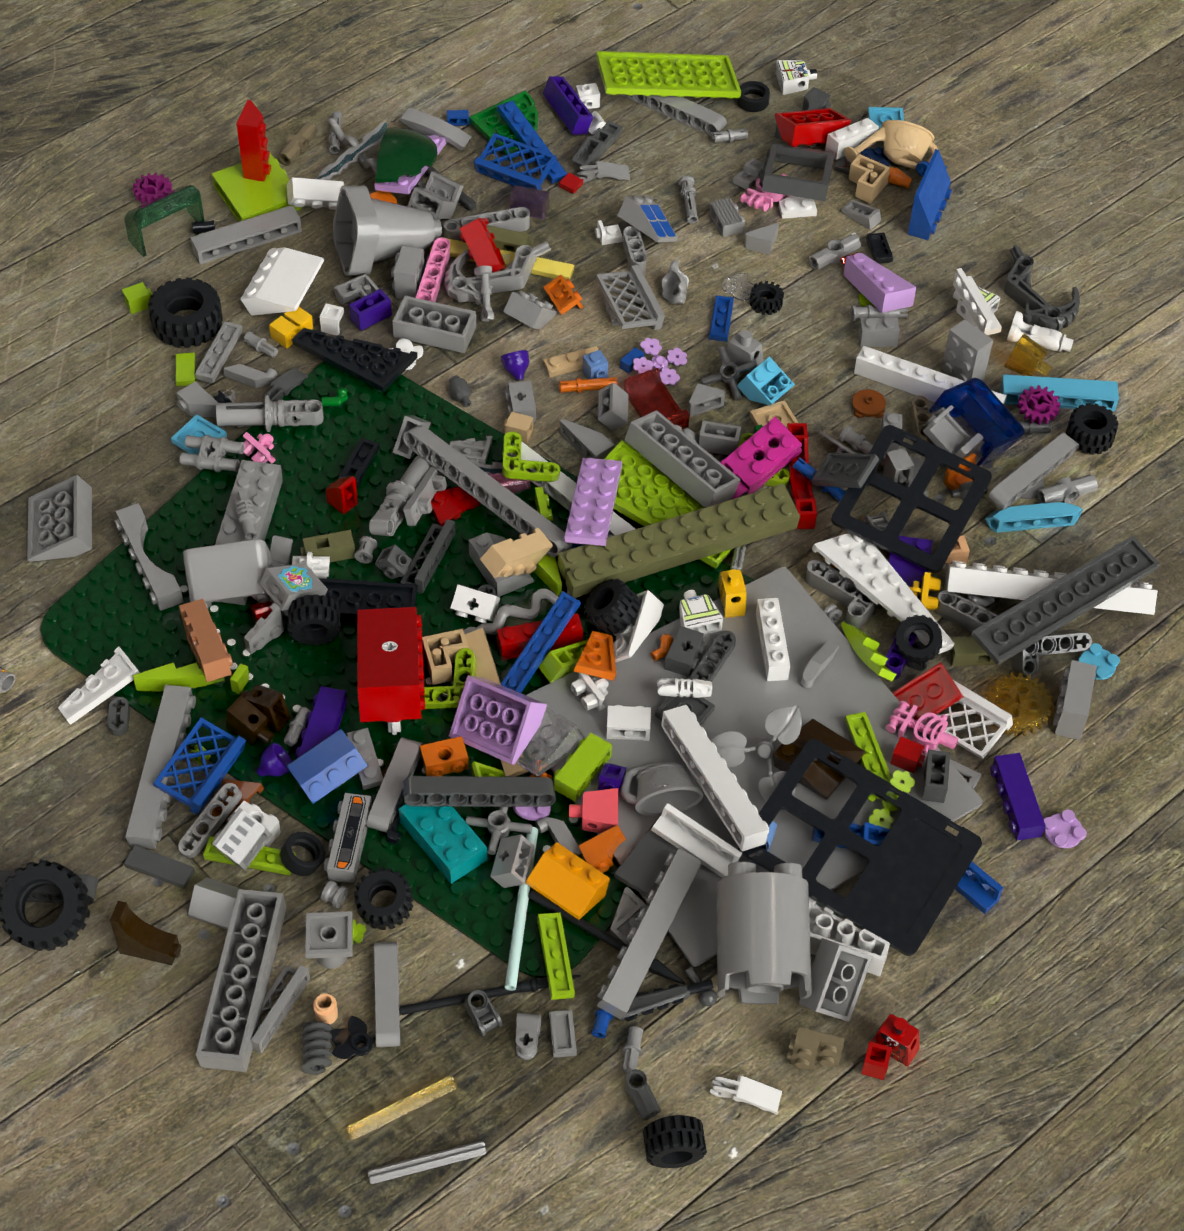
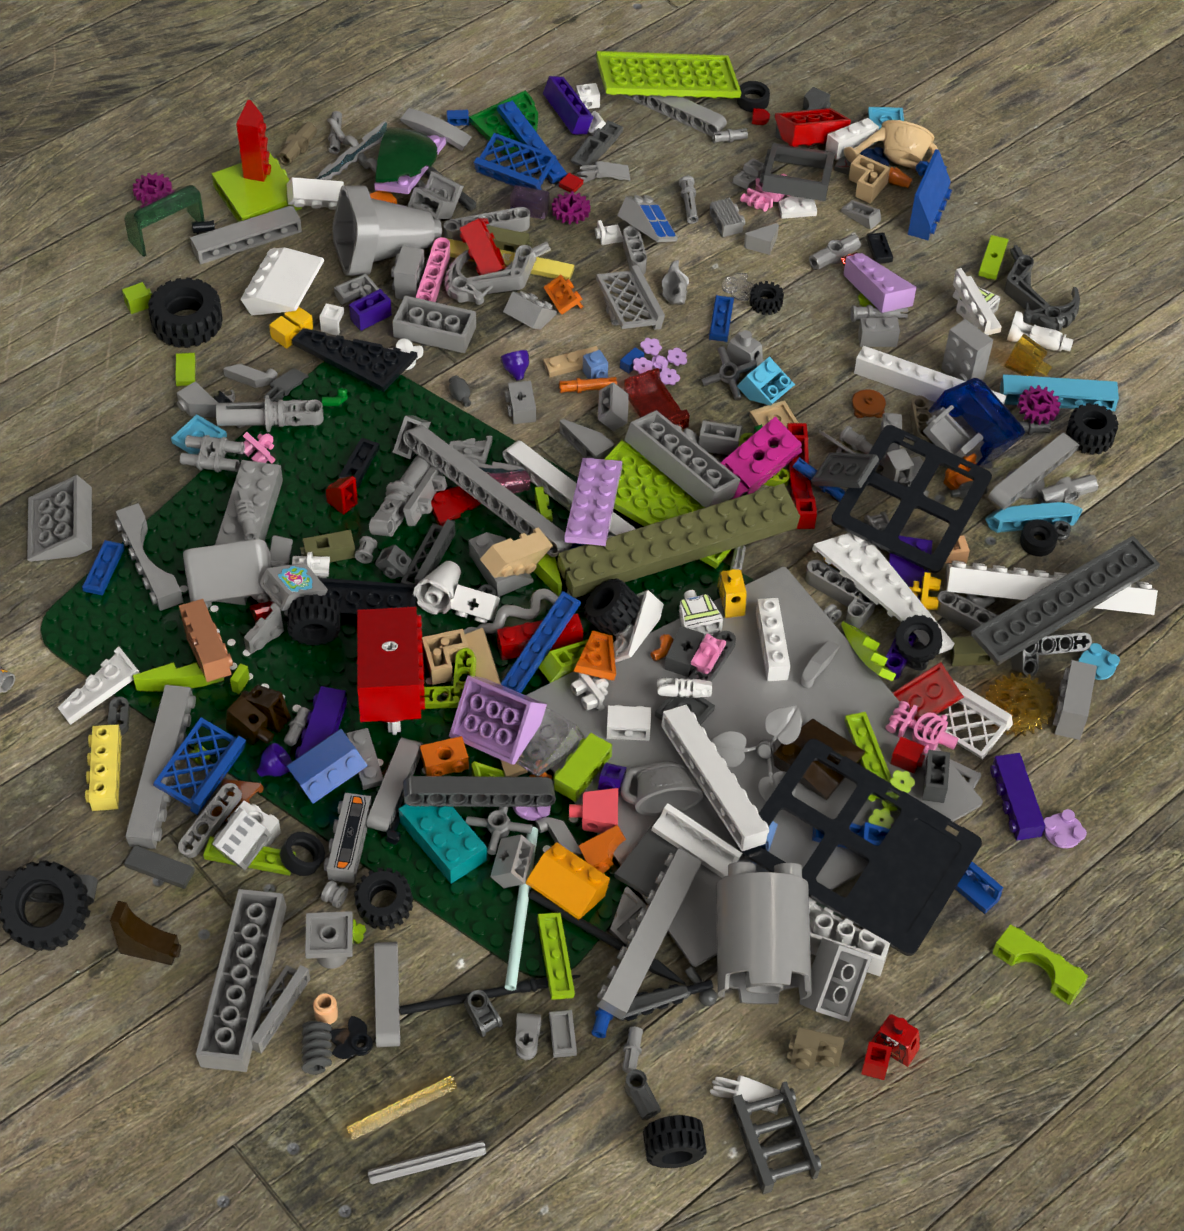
light grey slope [188,878,244,930] -> none
light grey plate [195,321,243,383] -> none
light grey axle [244,331,278,358] -> none
light grey piece [474,266,494,322] -> none
lime beam [502,432,560,482] -> none
tan brick [503,412,533,444] -> none
light grey slope [688,383,725,417] -> none
white torso [775,60,817,95] -> none
none -> blue tile [82,540,125,596]
none -> light yellow brick [85,724,122,811]
none -> white cone [413,561,461,615]
none -> magenta gear [552,191,591,225]
none -> bright pink hips [691,634,726,674]
none -> dark grey fence [731,1081,822,1194]
none -> red tile [752,108,770,125]
none -> lime tile [978,235,1009,280]
none -> lime arch [992,924,1088,1005]
none -> black tyre [1020,519,1058,557]
none -> dark grey bush [1054,521,1071,541]

